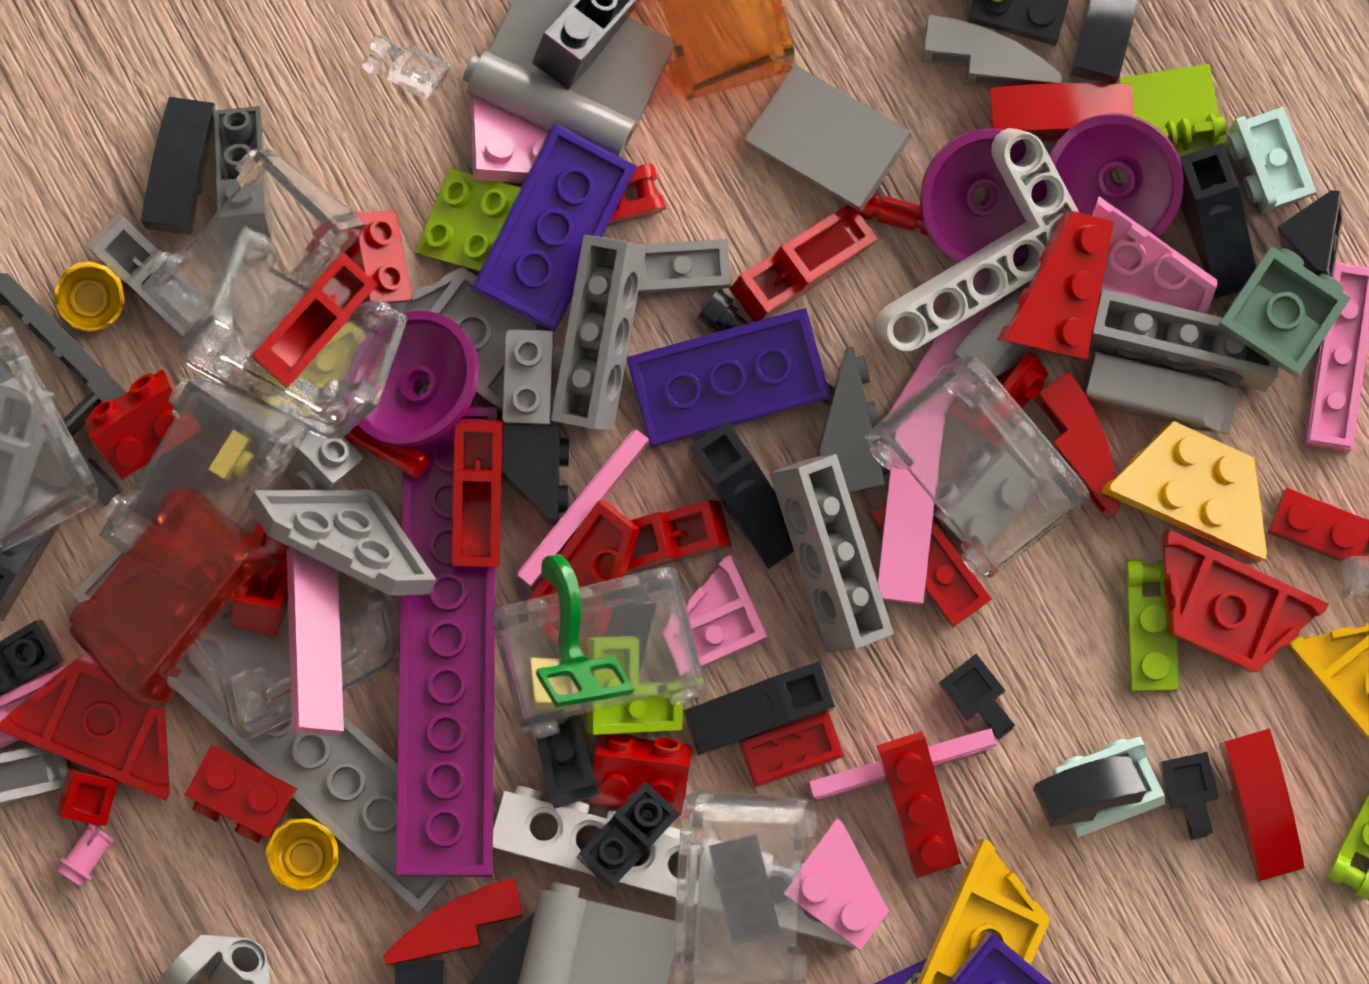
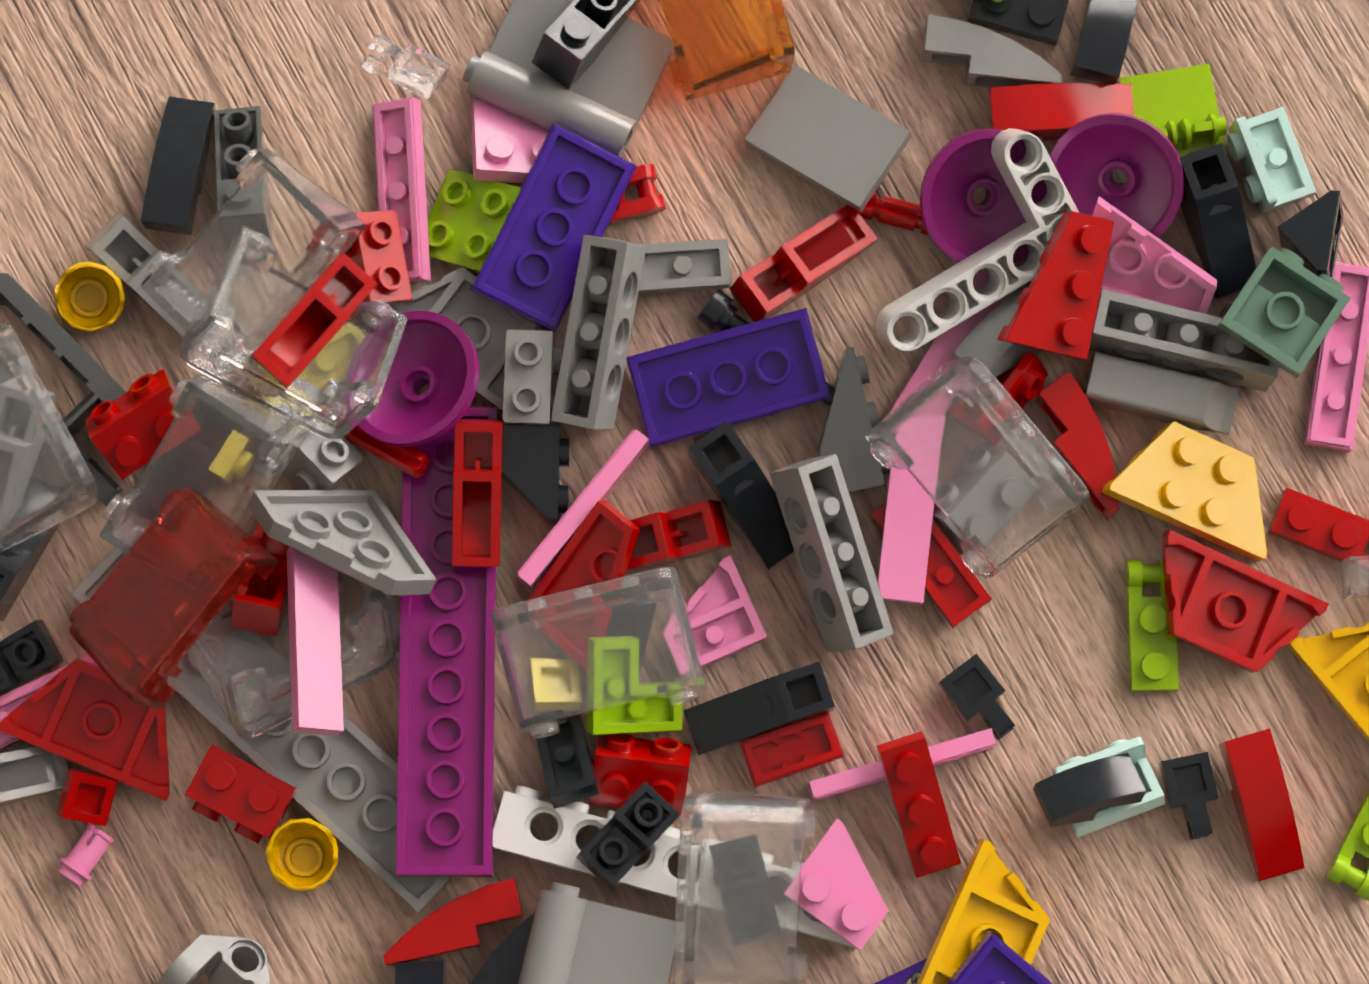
green piece [536,554,634,708] -> none
none -> bright pink tile [372,97,431,285]

